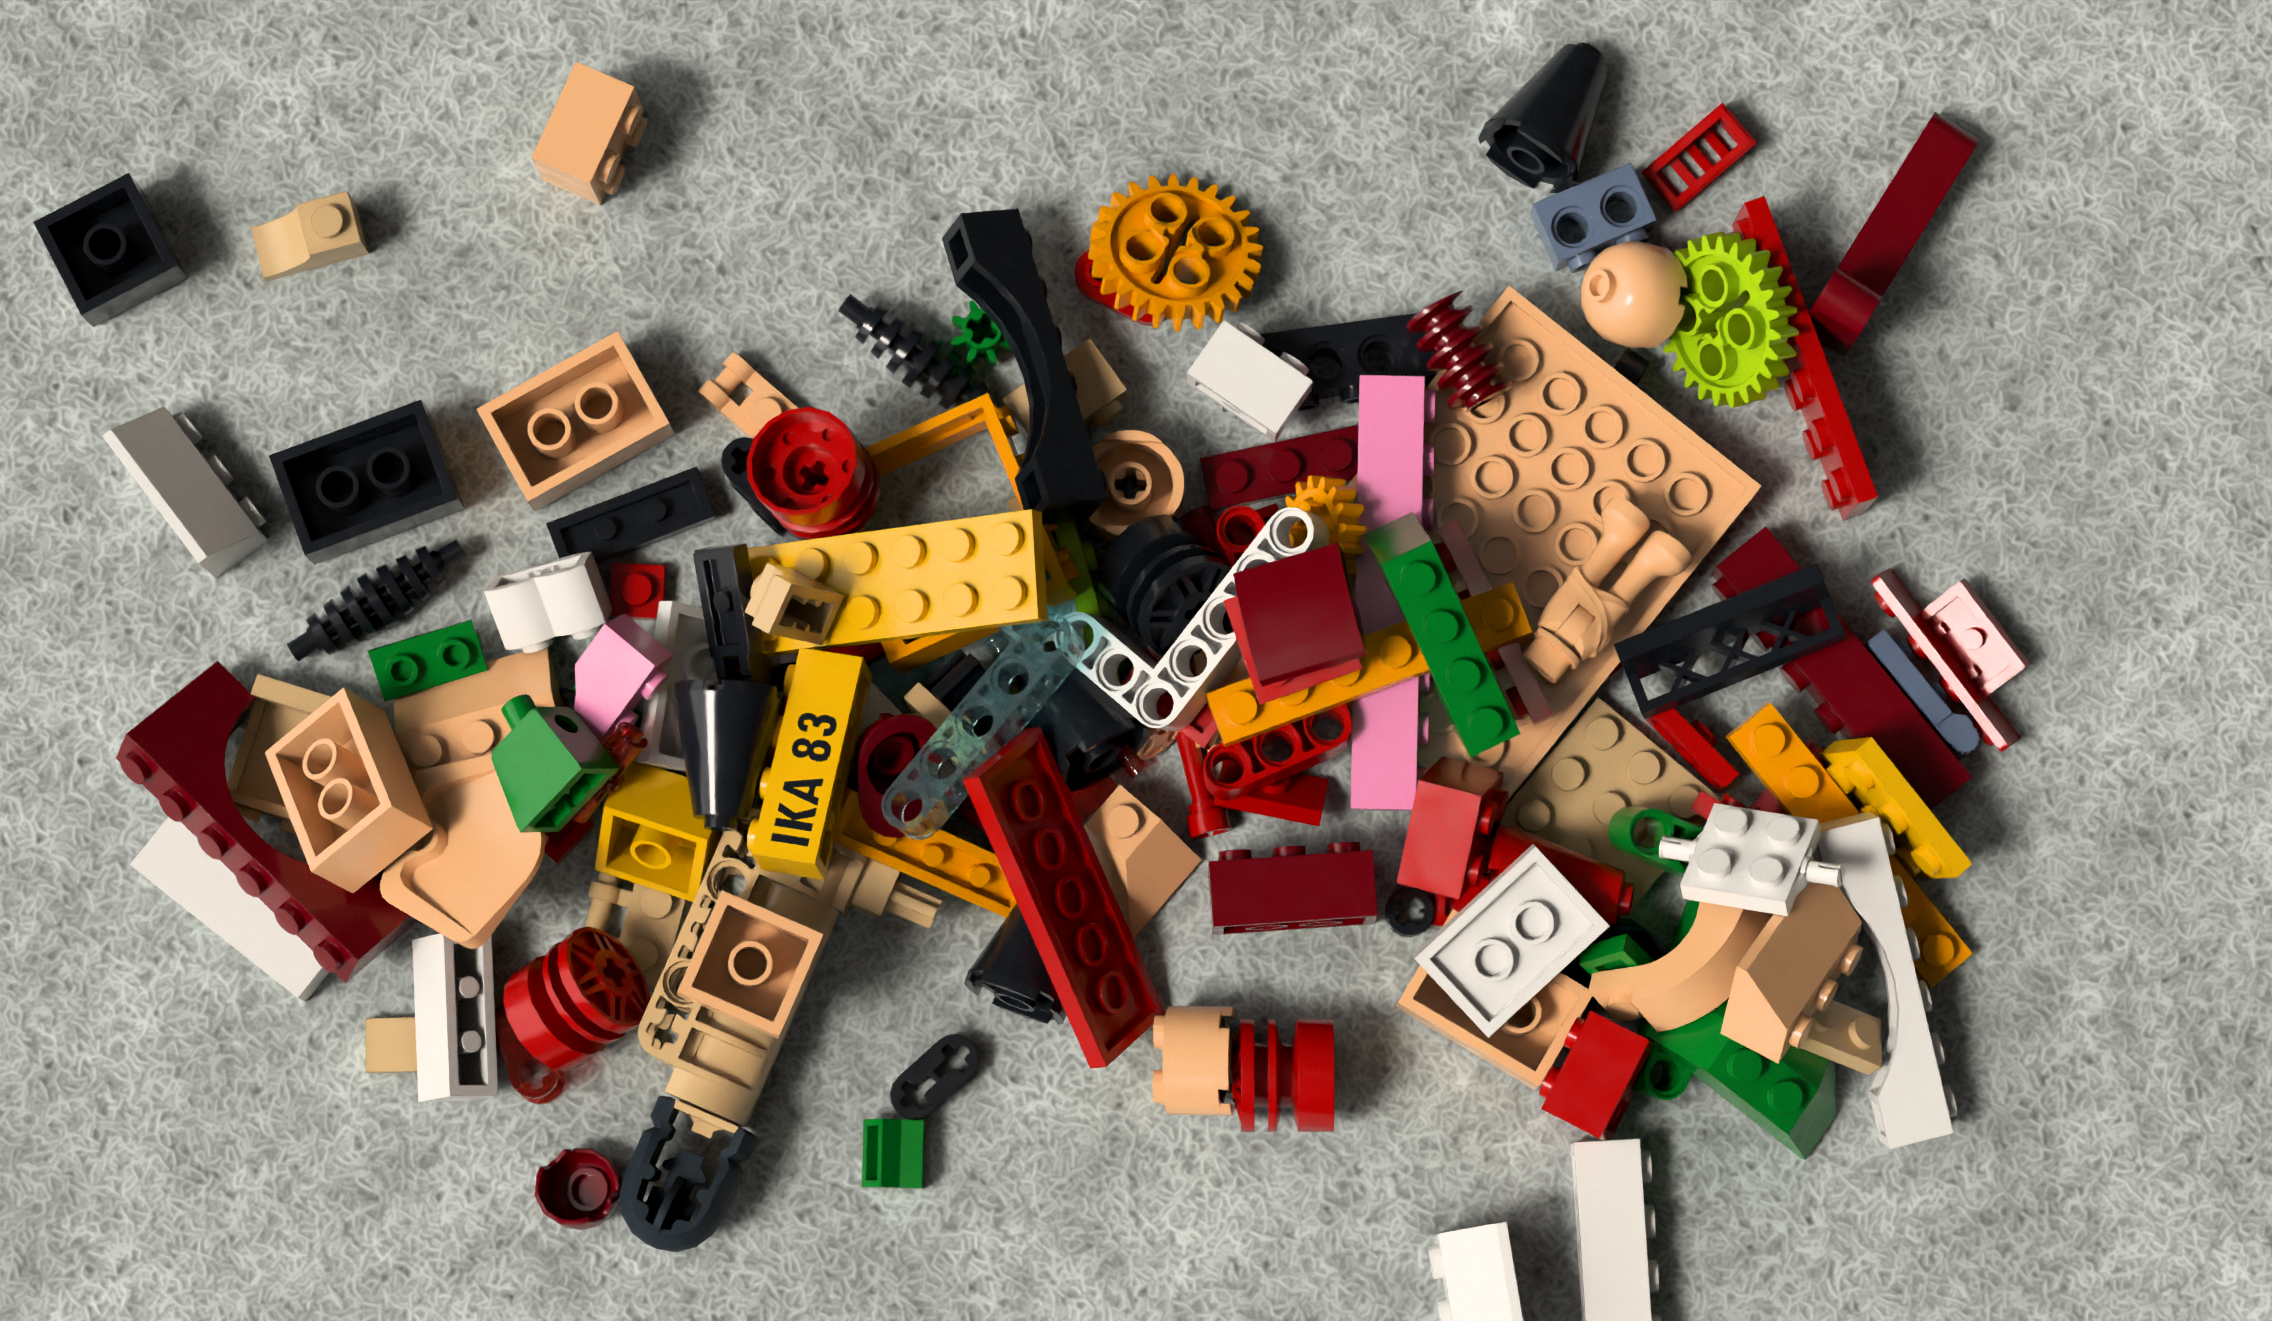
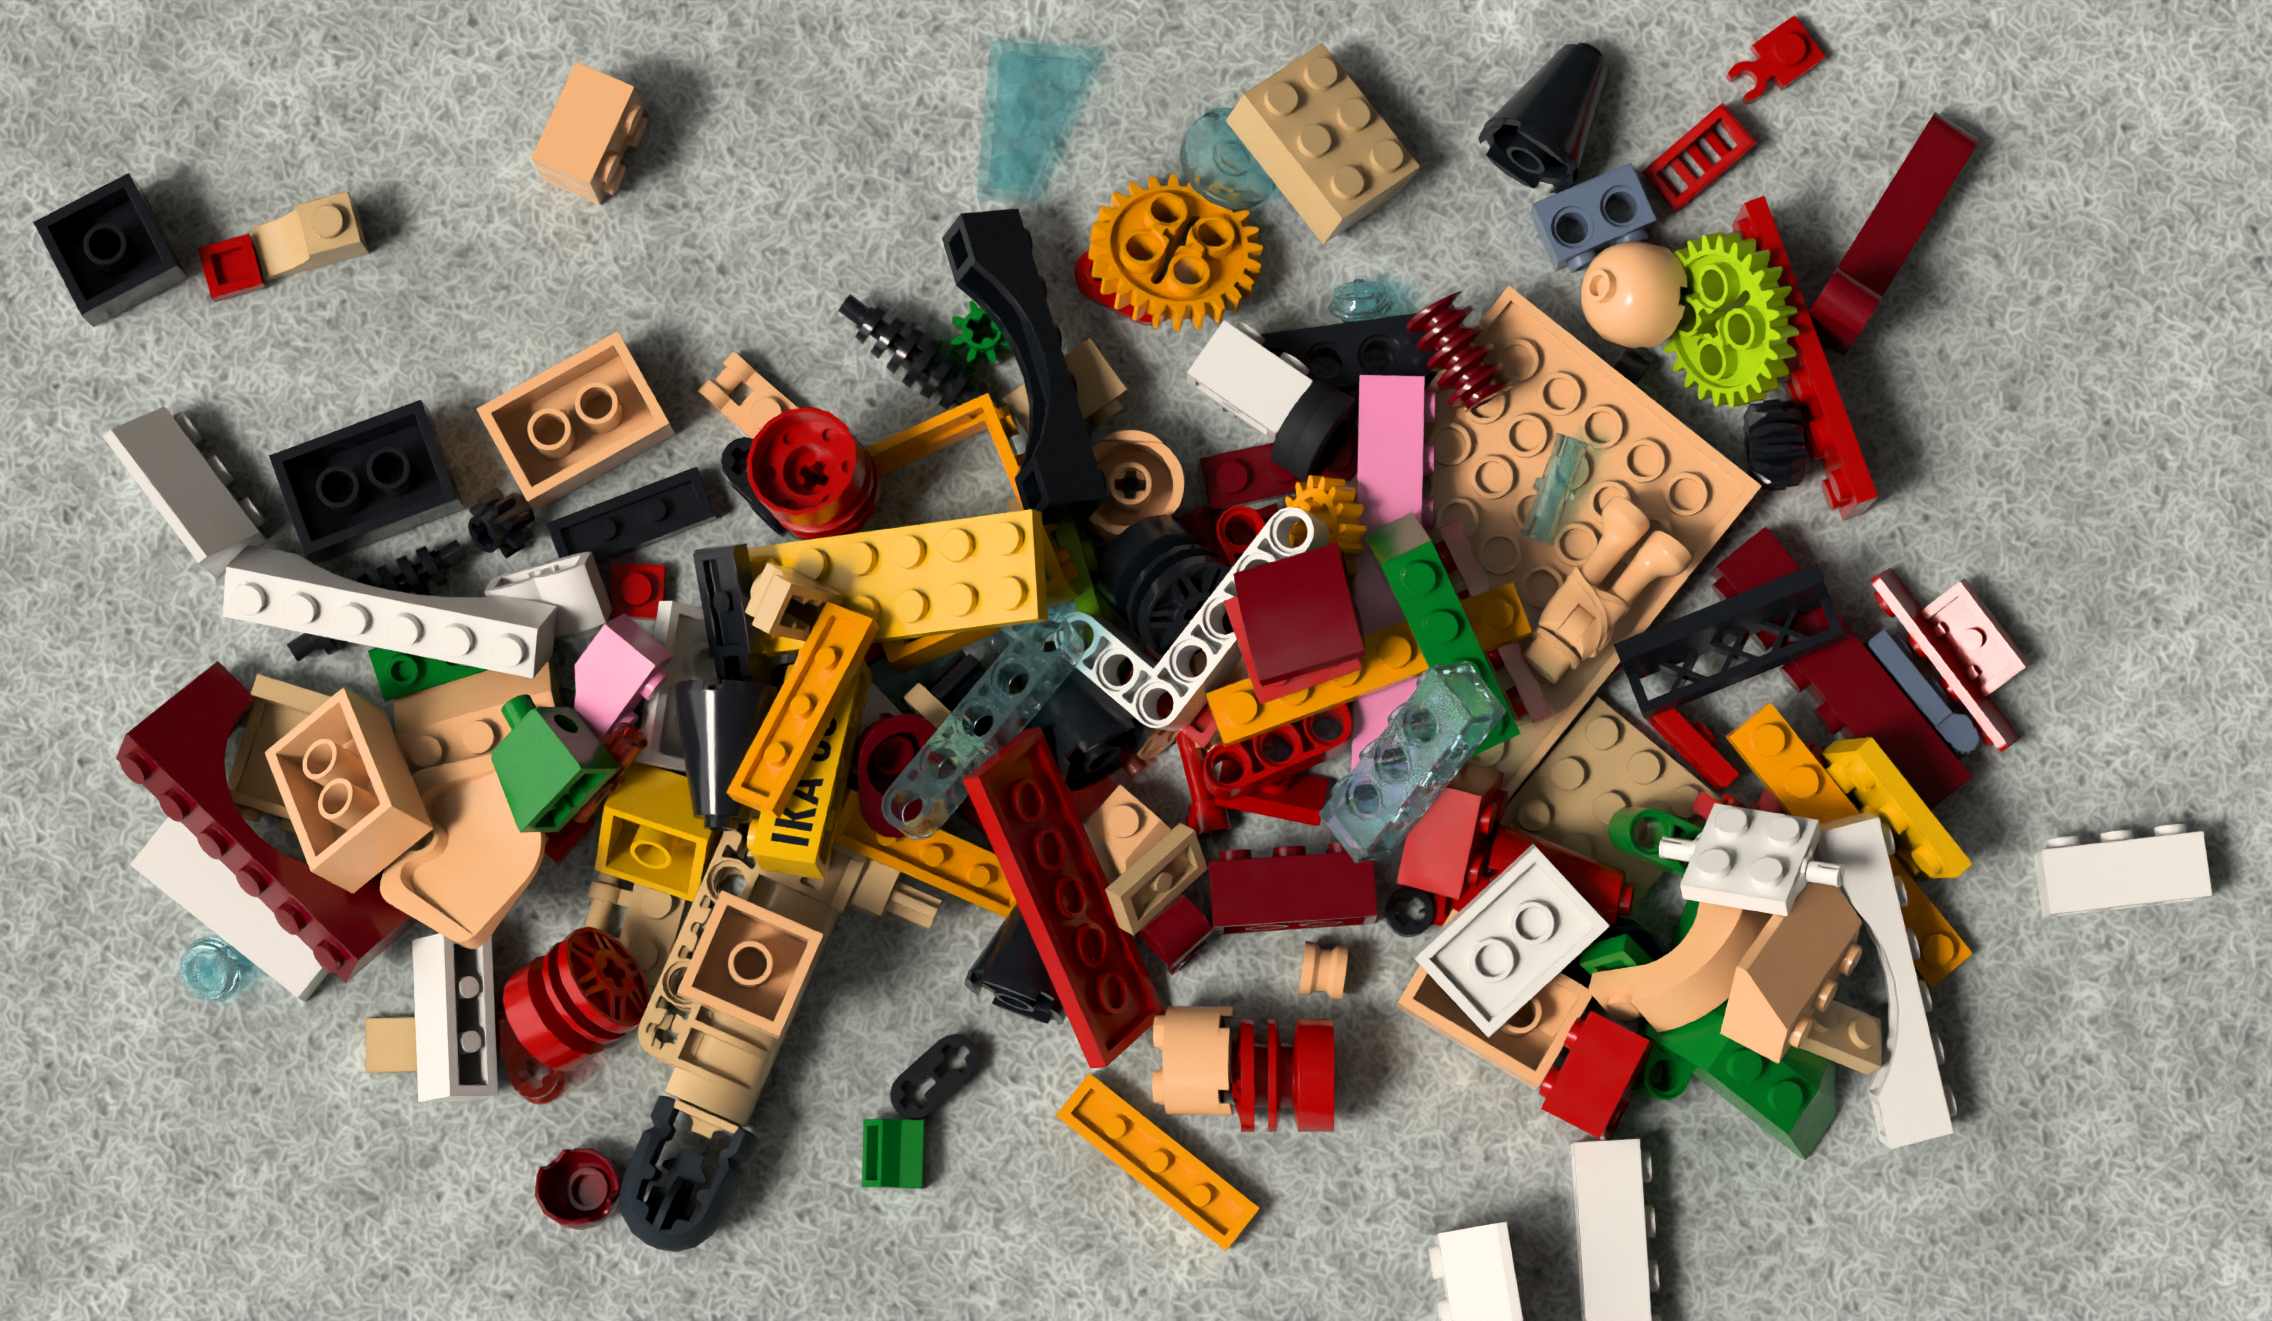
none -> clear light blue hat [180,937,241,1002]
none -> red plate [197,233,266,302]
none -> white arch [223,545,557,679]
none -> black gear [468,487,535,558]
none -> light orange plate [726,601,880,819]
none -> clear light blue wing [977,41,1096,204]
none -> light orange plate [1055,1073,1260,1251]
none -> tan plate [1105,823,1208,935]
none -> dark red piece [1136,895,1213,975]
none -> clear light blue tile [1179,108,1277,210]
none -> tan brick [1226,43,1420,245]
none -> black tyre [1271,380,1359,482]
none -> light nougat wheel [1299,941,1349,1000]
none -> clear light blue brick [1319,662,1507,863]
none -> clear light blue hat [1328,279,1394,323]
none -> clear light blue pin [1520,433,1589,546]
none -> red plate [1726,15,1826,105]
none -> black gear [1743,399,1806,491]
none -> white brick [2034,824,2212,918]

